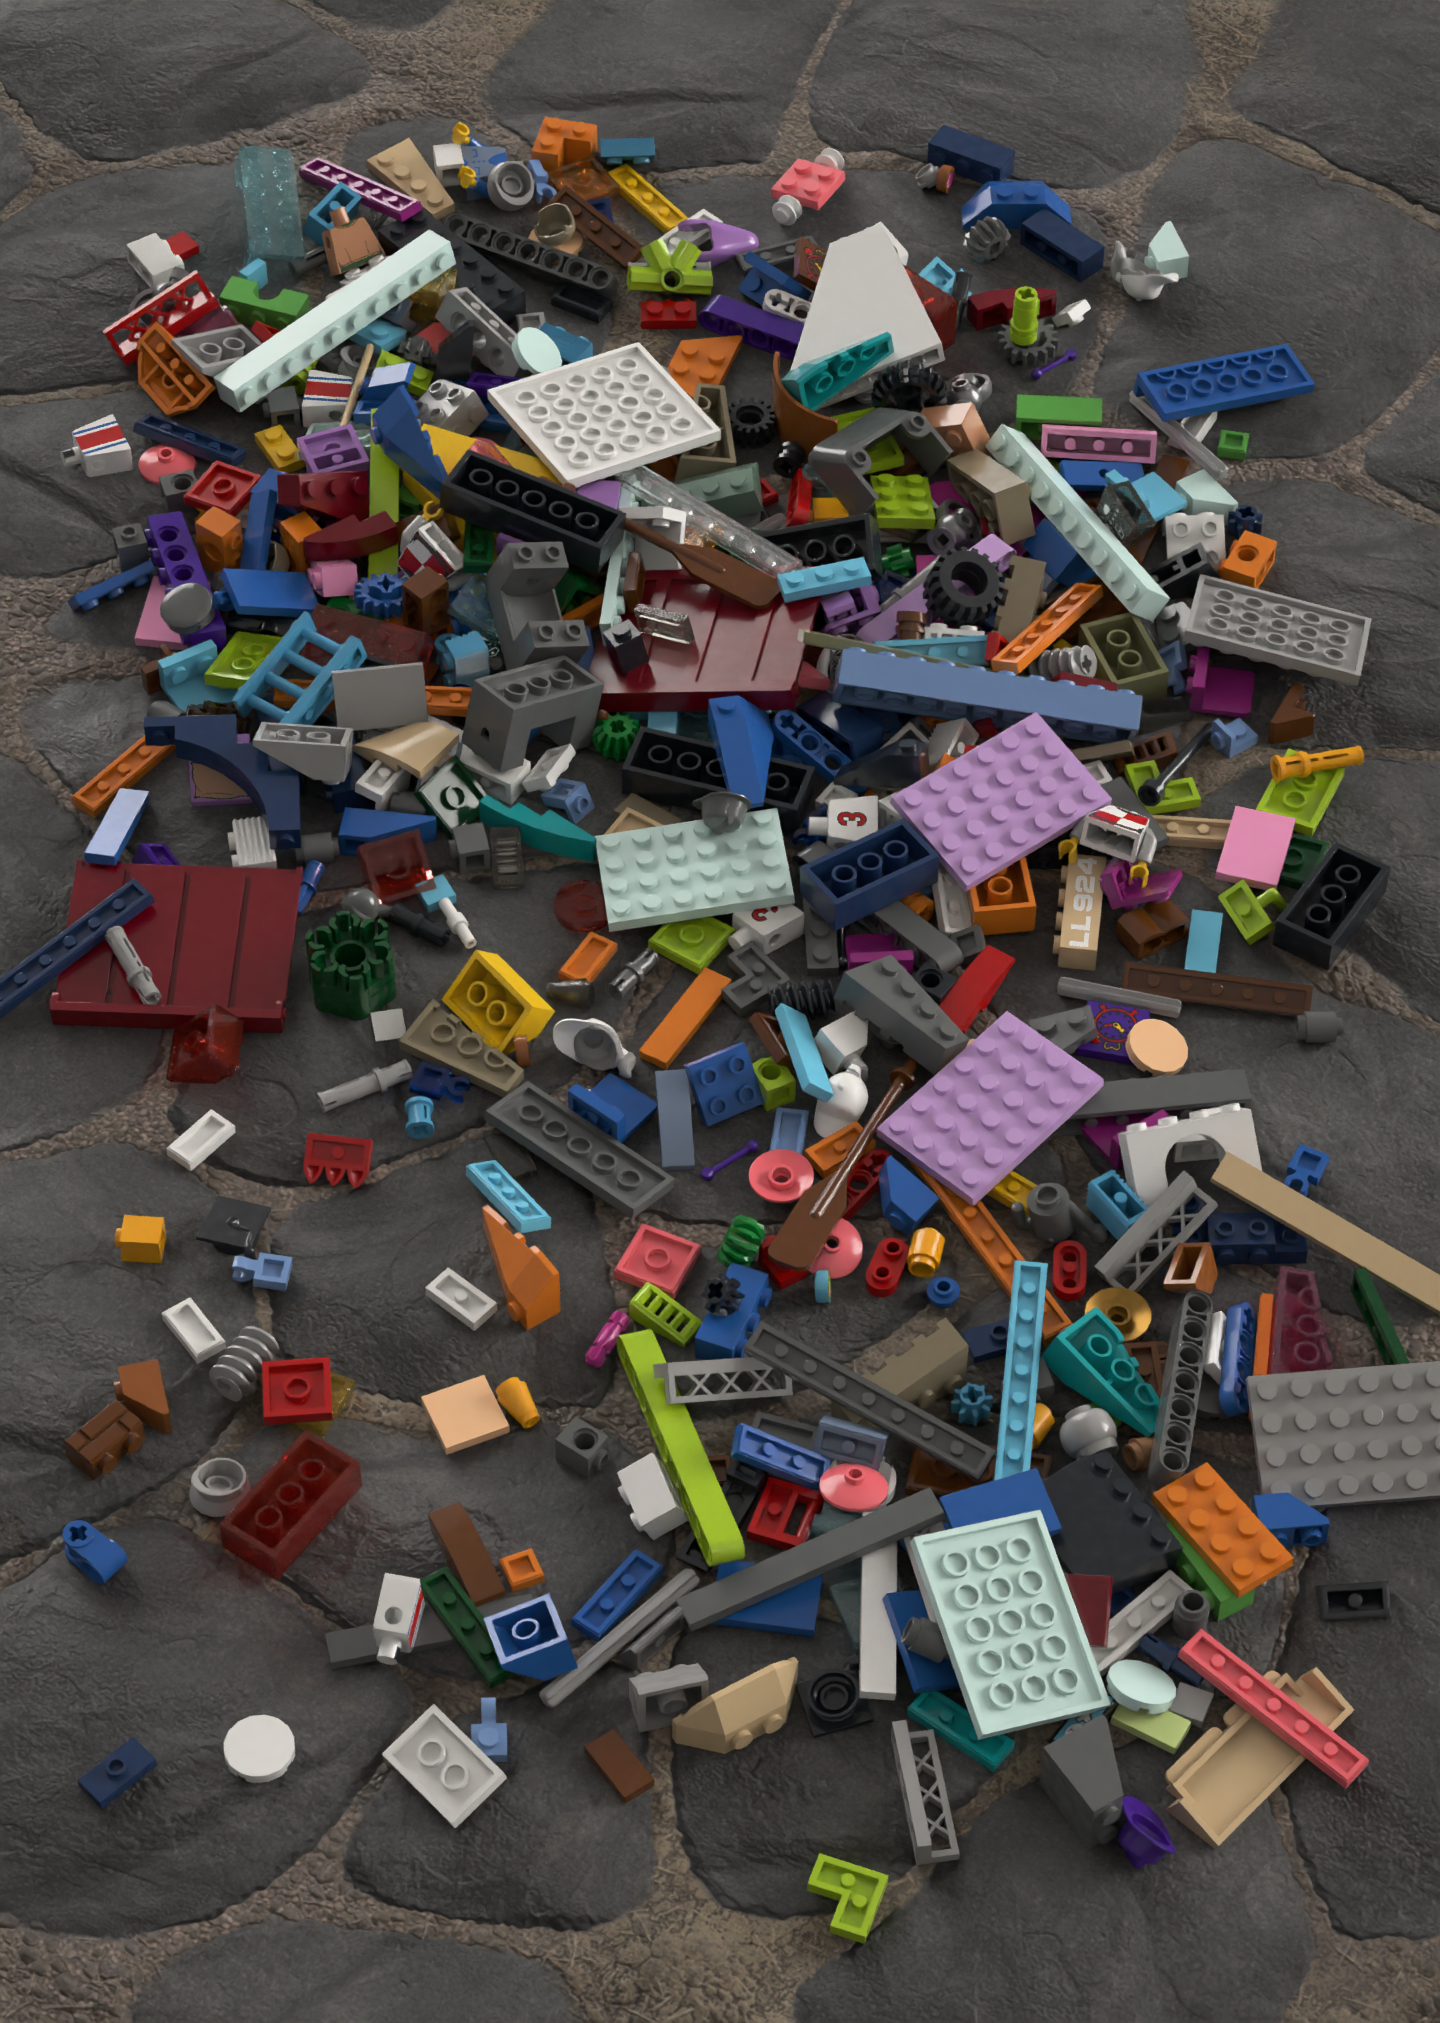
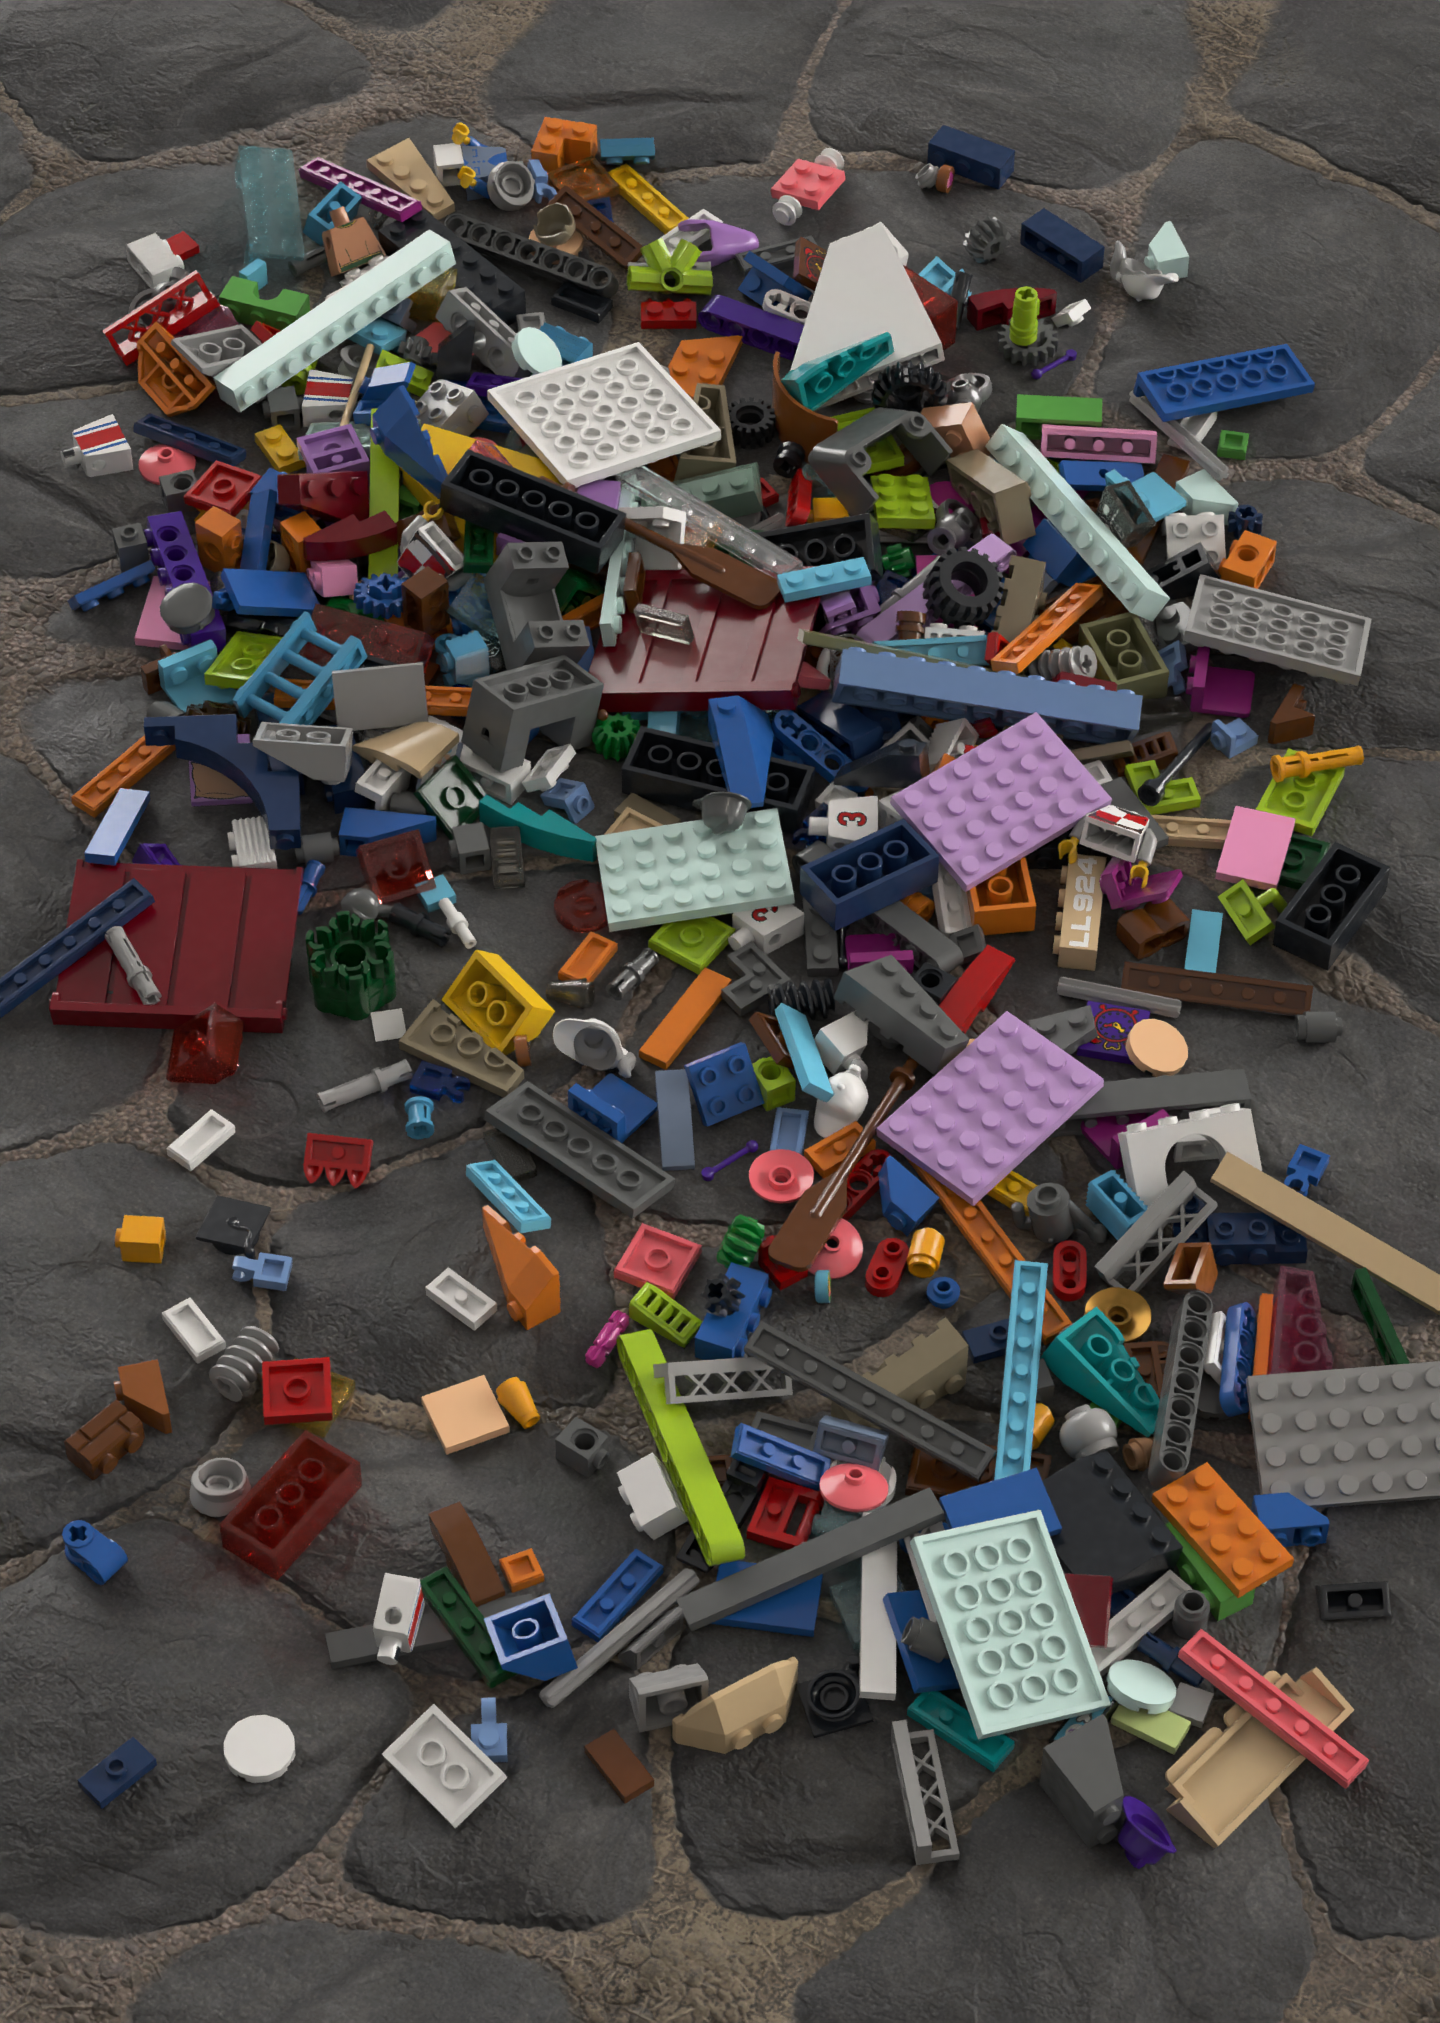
black brick [602,619,649,674] -> none
lime plate [807,1853,889,1944] -> none
dark azure gear [950,1382,993,1426] -> none
blue wedge [961,180,1072,230] -> none

